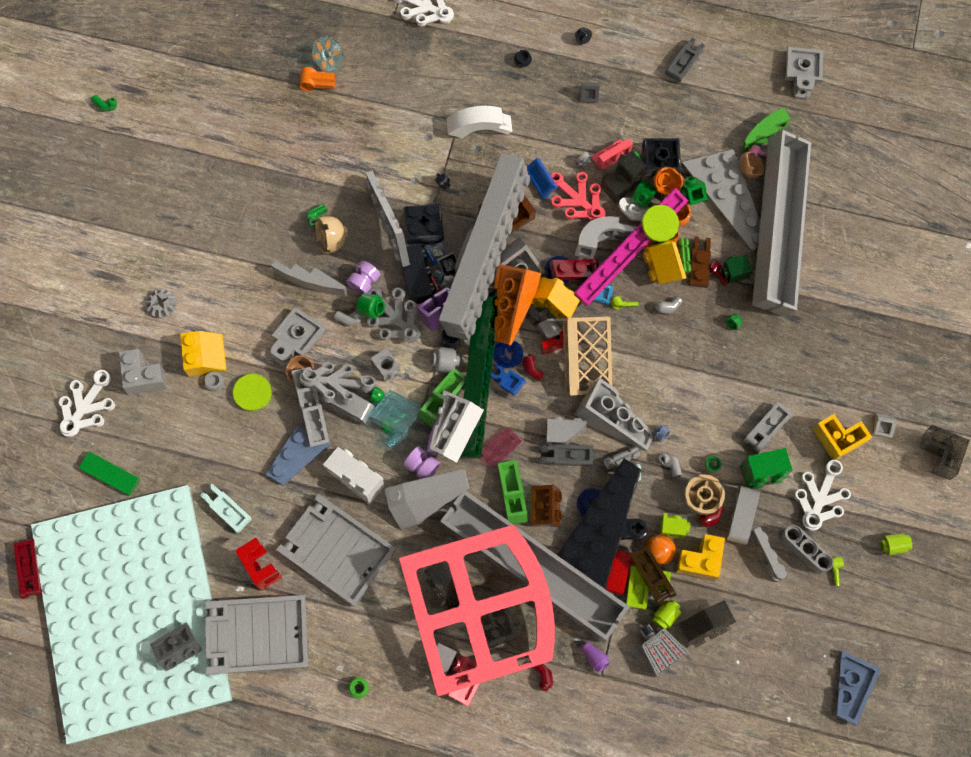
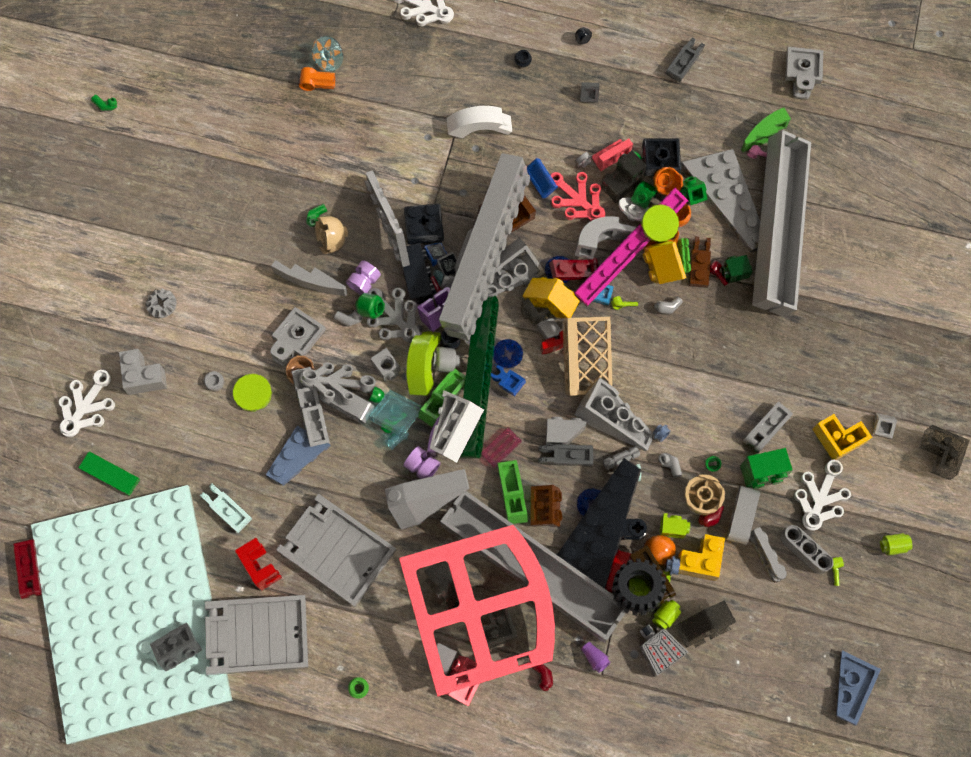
yellow slope [180,331,227,377] -> none
white wedge [323,447,385,505] -> none
black plate [434,173,451,190] -> none
orange wedge [494,264,541,345] -> none
dark red arm [522,355,544,382] -> none
green hinge [725,314,742,330] -> none
medium nougat hair [739,152,765,179] -> none
none -> lime arch [407,331,441,396]
none -> black tyre [612,559,666,616]
none -> sand blue plate [665,556,680,576]

